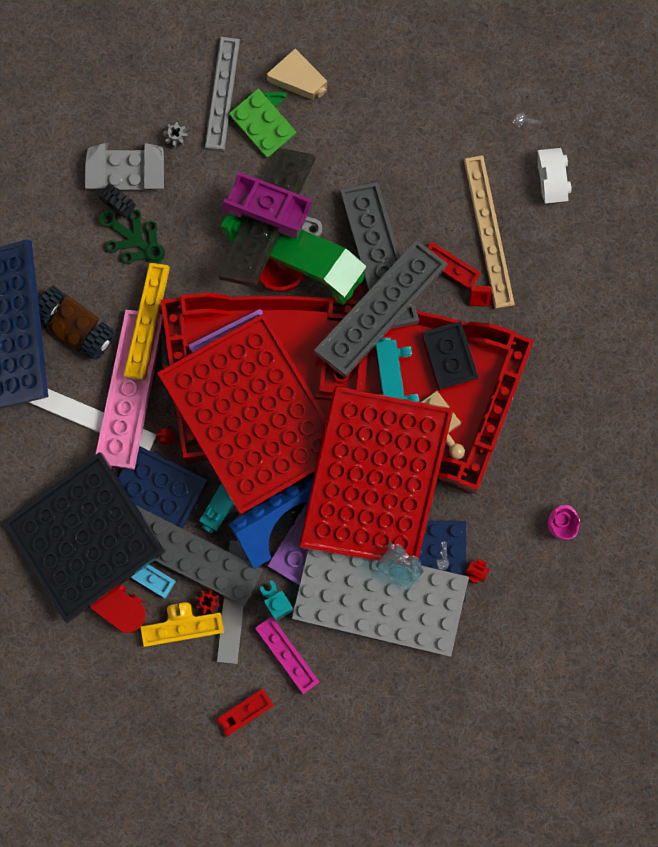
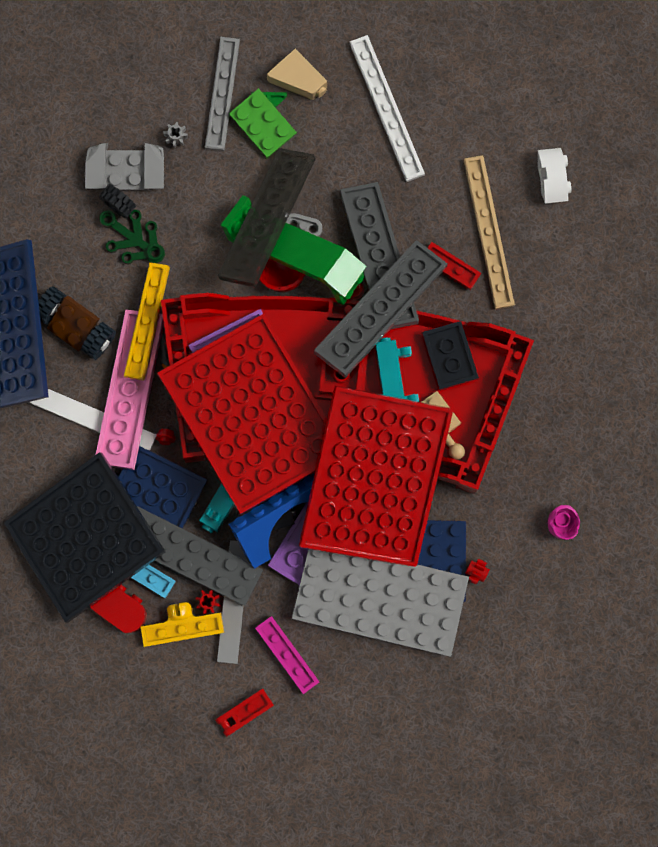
magenta piece [223,172,312,239] -> none
teal brick [260,580,293,622] -> none
clear light blue bracket [376,542,424,590] -> none
clear hand [436,541,449,570] -> none
red plate [470,286,491,306] -> none
clear hand [513,113,542,127] -> none
none -> white tile [349,35,425,182]

